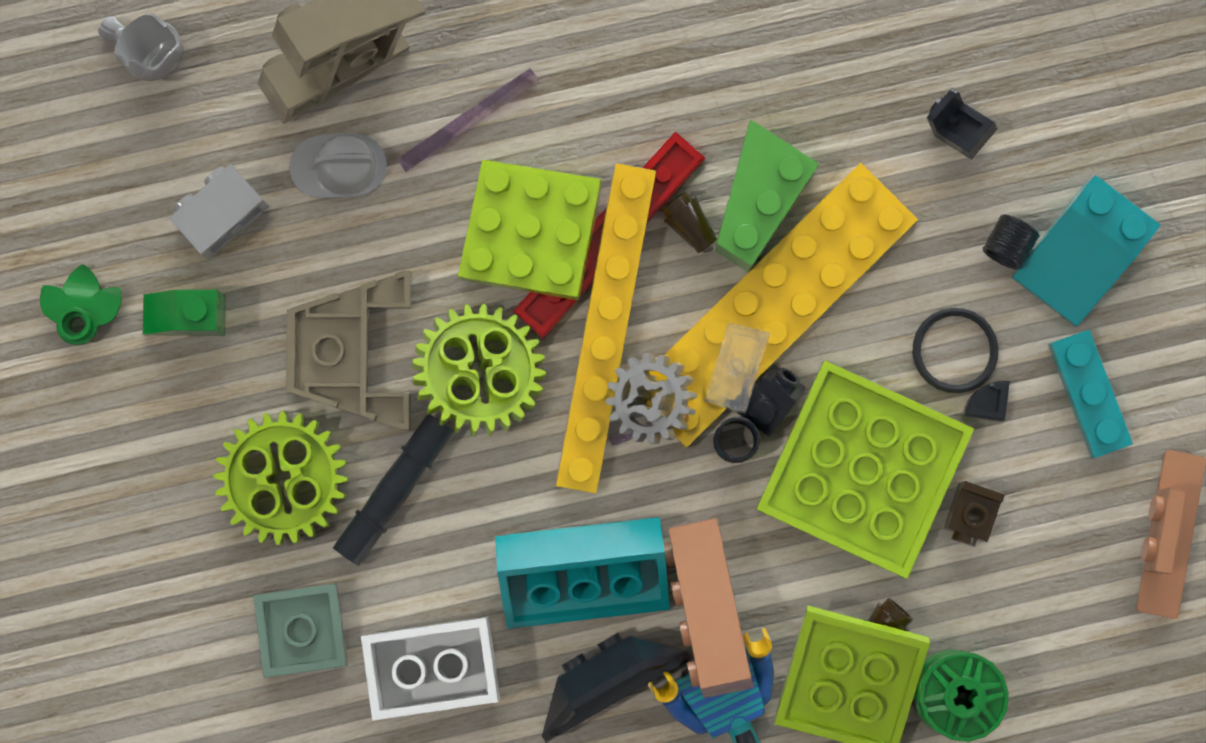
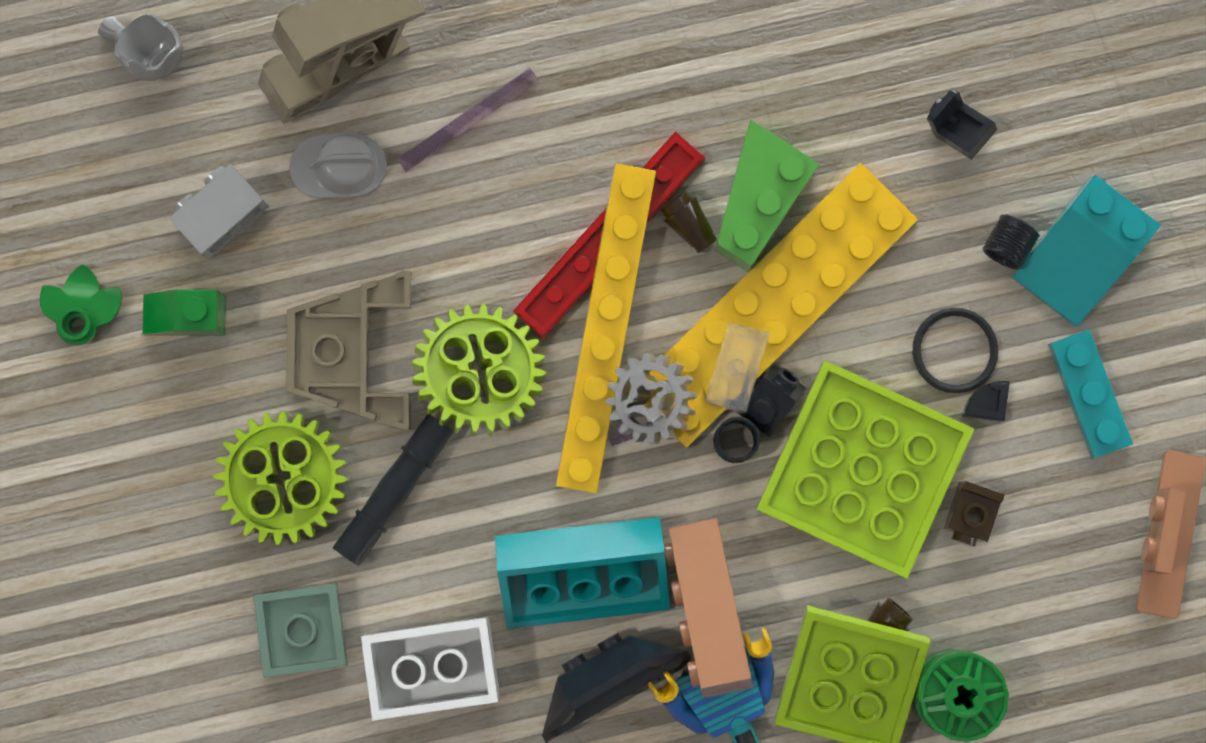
lime plate [458,159,603,300] -> none

